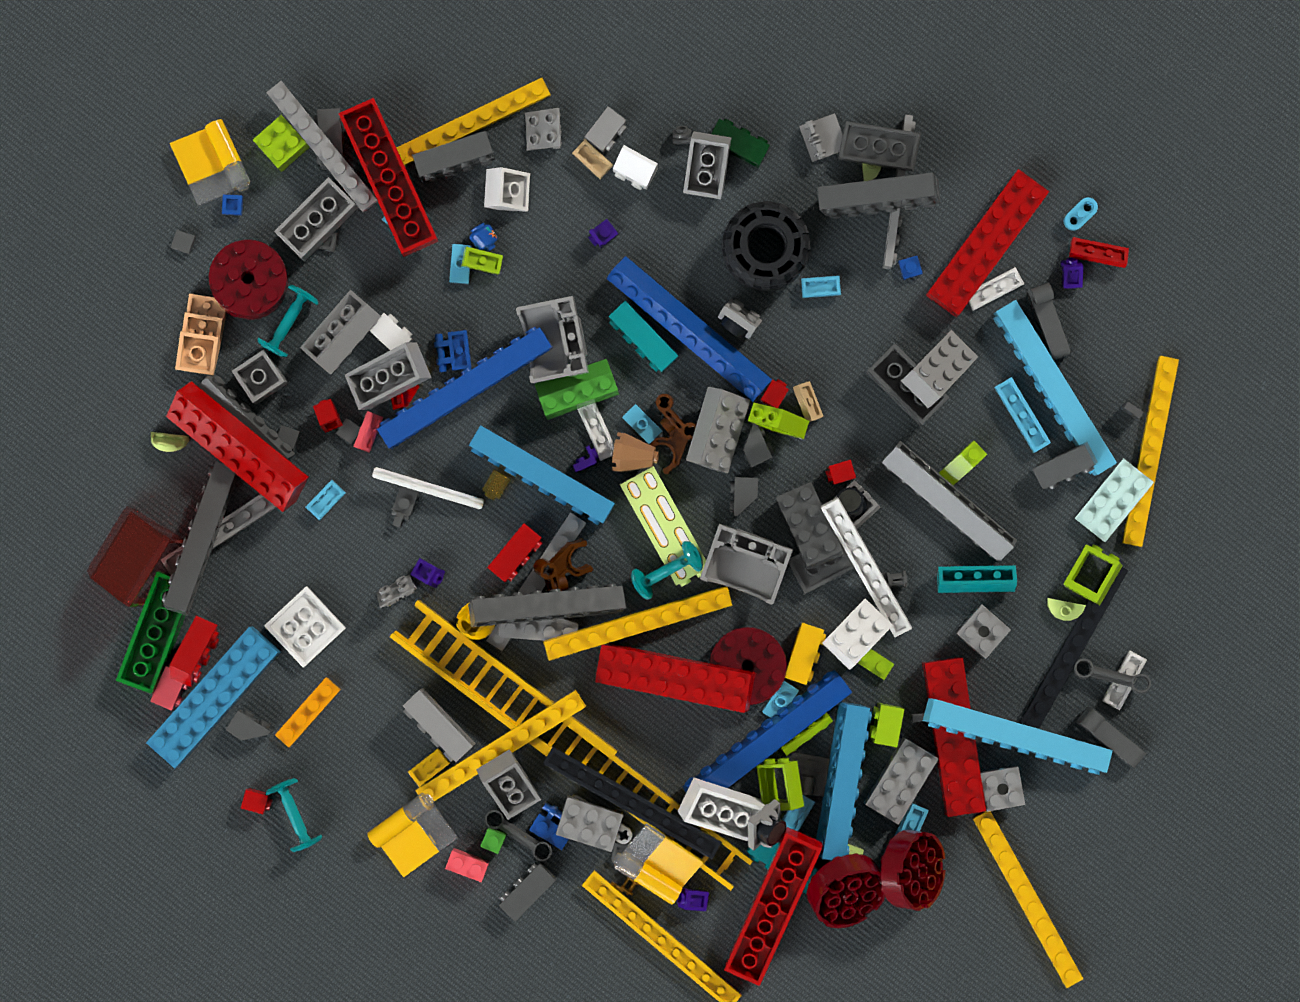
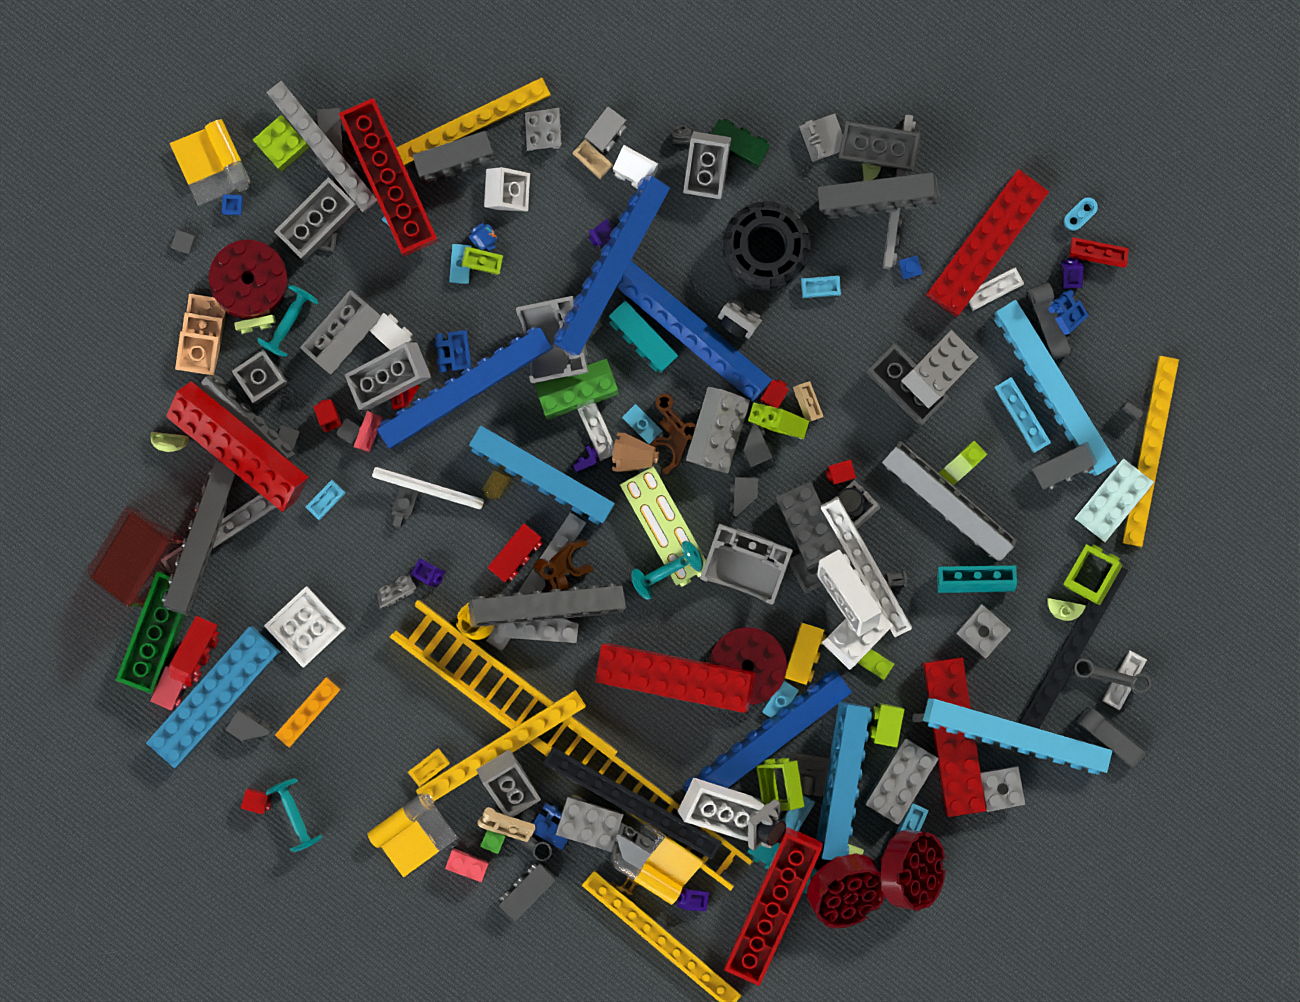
light grey brick [403,688,476,762] -> none
yellow plate [543,586,732,661] -> none
lime plate [781,712,833,755] -> none
yellow plate [972,811,1083,988] -> none
none -> yellowish green plate [234,315,276,334]
none -> tan plate [478,807,535,842]
none -> blue brick [554,176,670,355]
none -> slope [616,823,655,869]
none -> white brick [817,550,882,637]
none -> blue plate [1048,290,1089,335]

